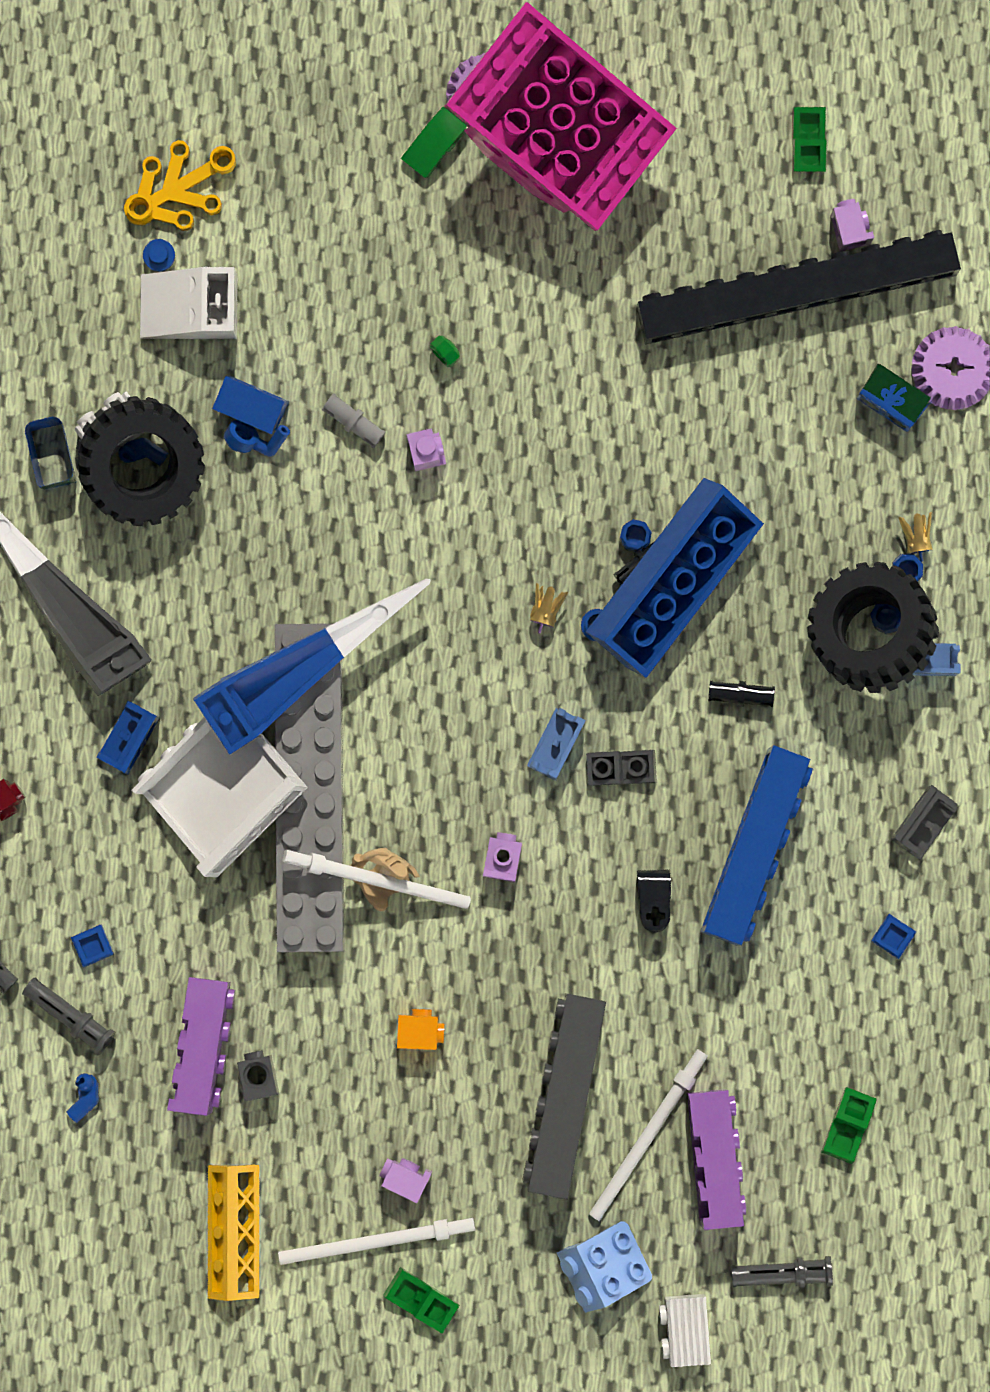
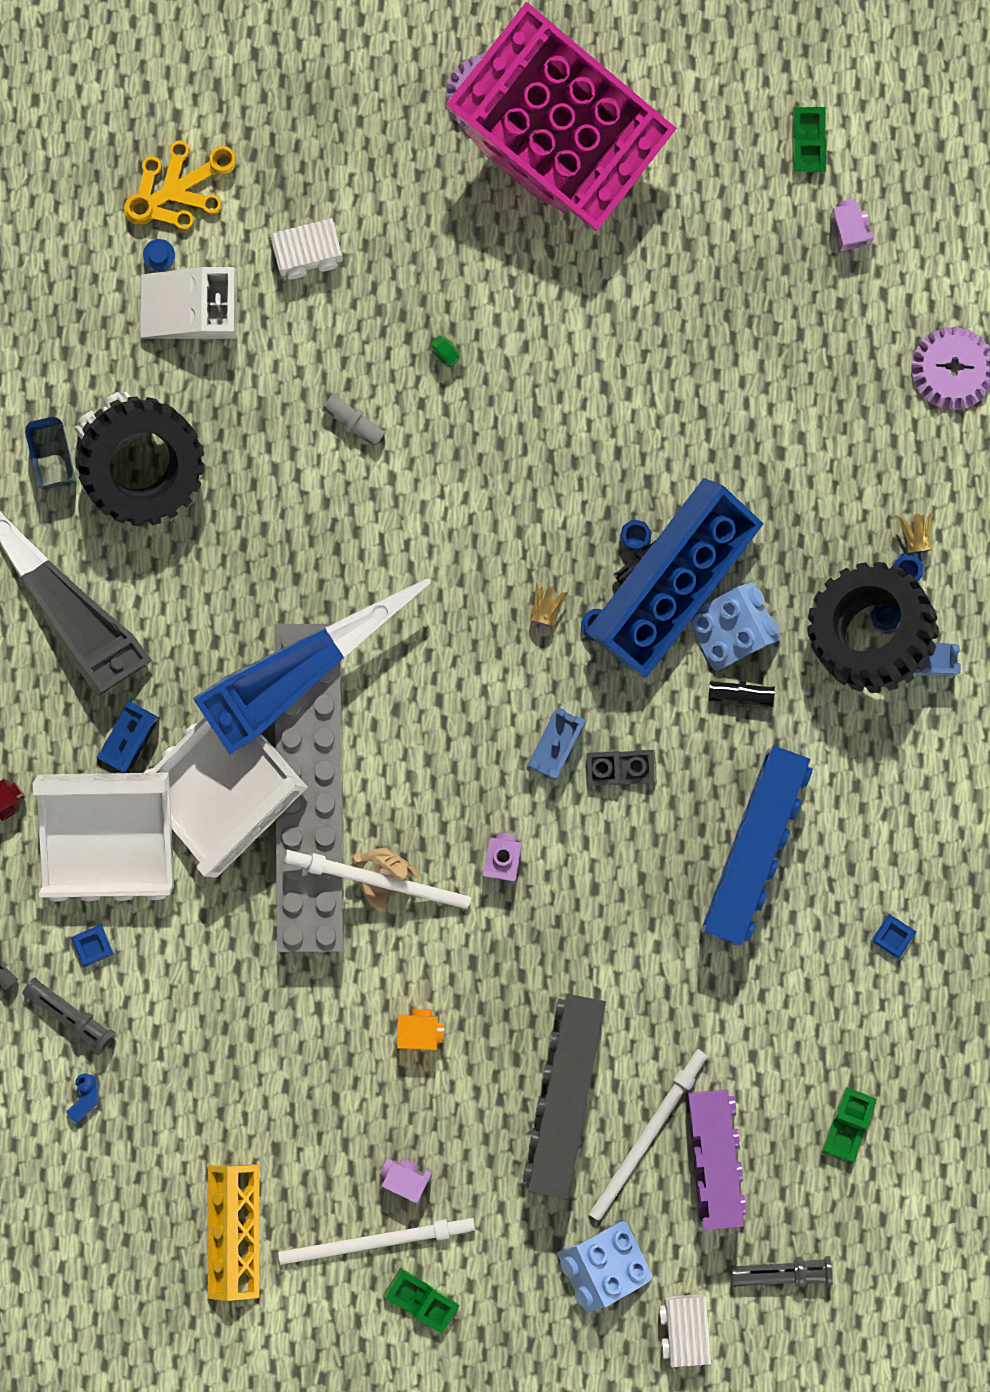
blue arm [118,438,169,466] -> none
medium lavender wedge [167,977,235,1116] -> none
blue hinge [212,376,289,434] -> none
blue plate [224,420,290,457] -> none
dark grey brick [237,1050,279,1102] -> none
green slope [401,107,467,178] -> none
lavender brick [407,428,446,471] -> none
black brick [637,230,961,345] -> none
black piece [637,869,671,933] -> none
dark green piece [856,364,932,432] -> none
dark grey hinge [891,785,958,860] -> none
none -> white panel [32,772,174,902]
none -> white brick [270,218,343,279]
none -> light blue bracket [689,582,782,671]

